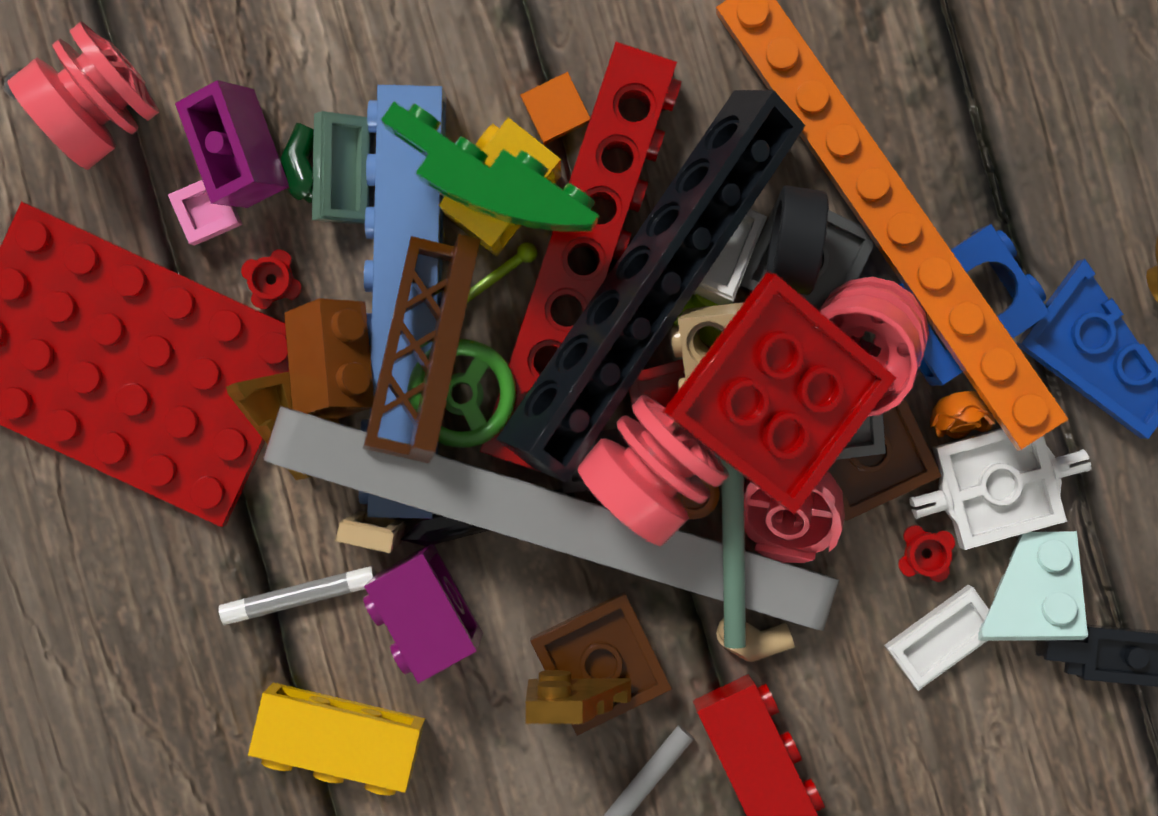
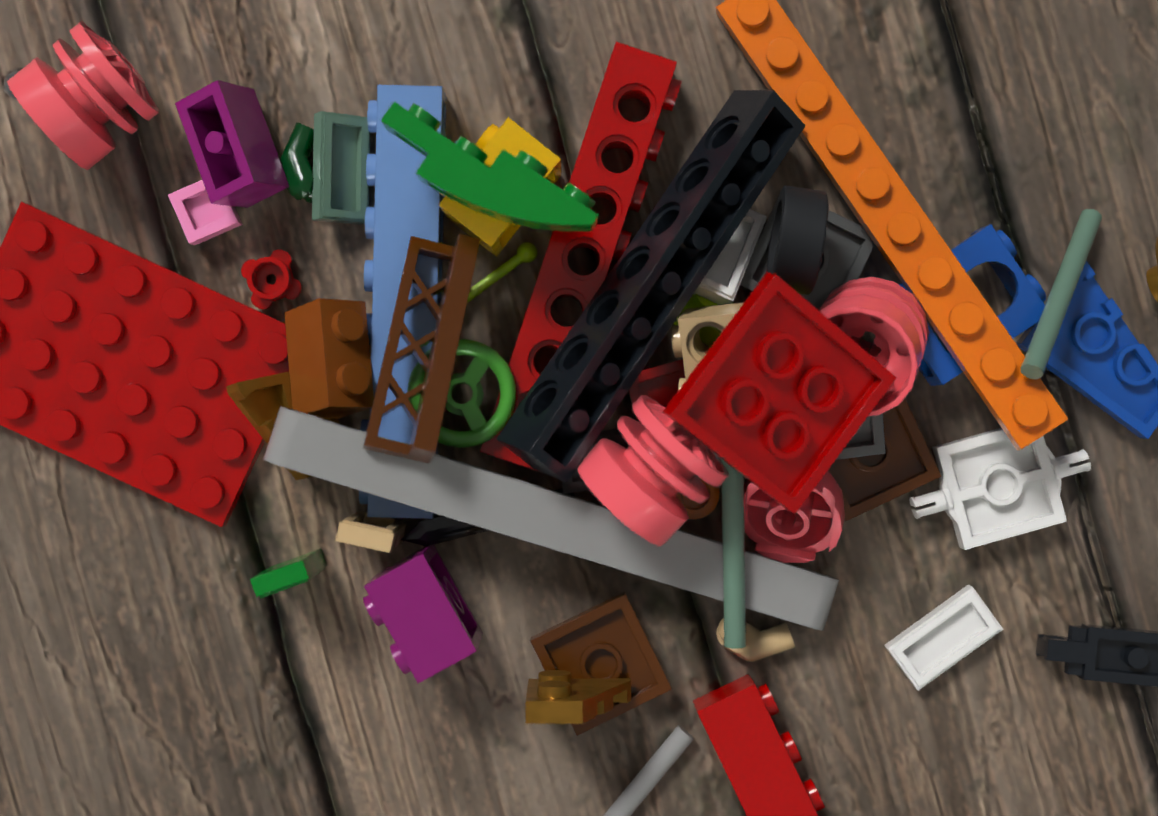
light grey bar [219,566,376,625] -> none
yellow brick [248,682,425,796] -> none
orange tile [520,72,590,145] -> none
red plate [898,525,955,582] -> none
orange plate [930,391,996,439] -> none
light aqua wing [978,531,1088,641] -> none
none -> green tile [250,548,327,599]
none -> sand green bar [1020,209,1102,379]

